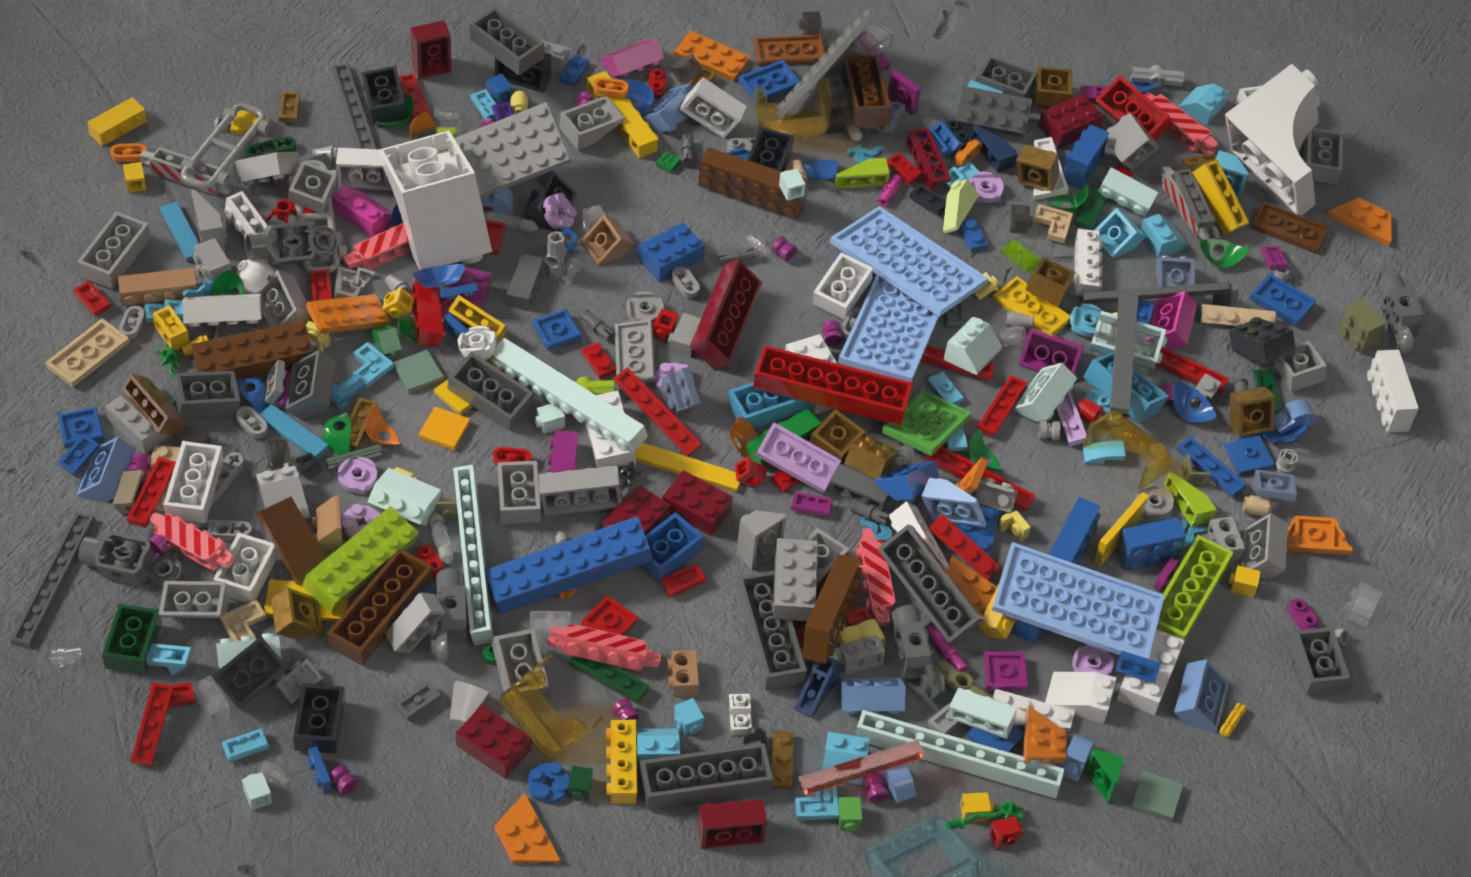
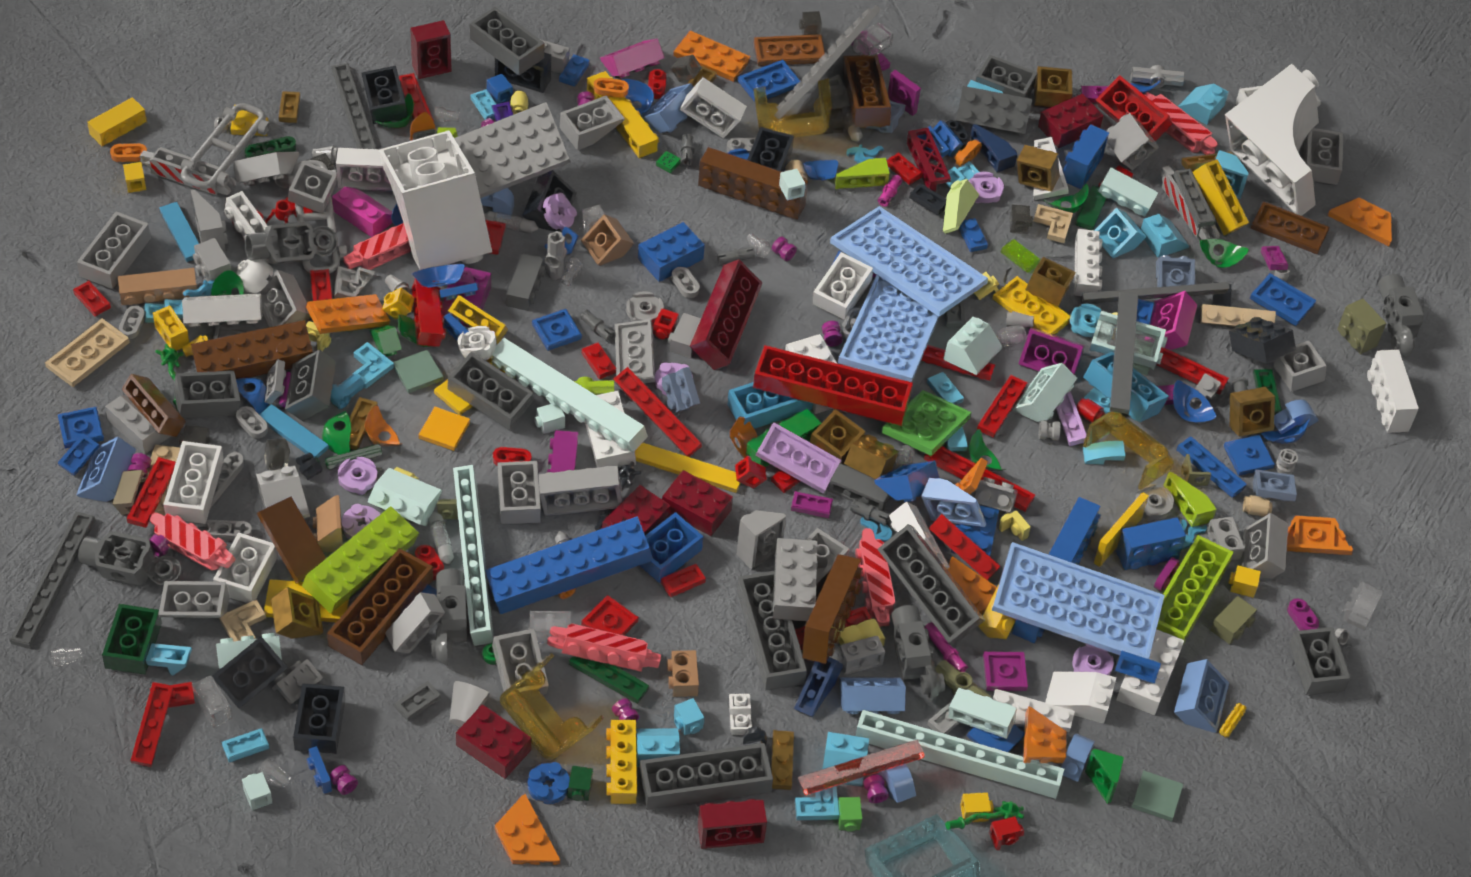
none -> olive brick [1210,596,1257,644]

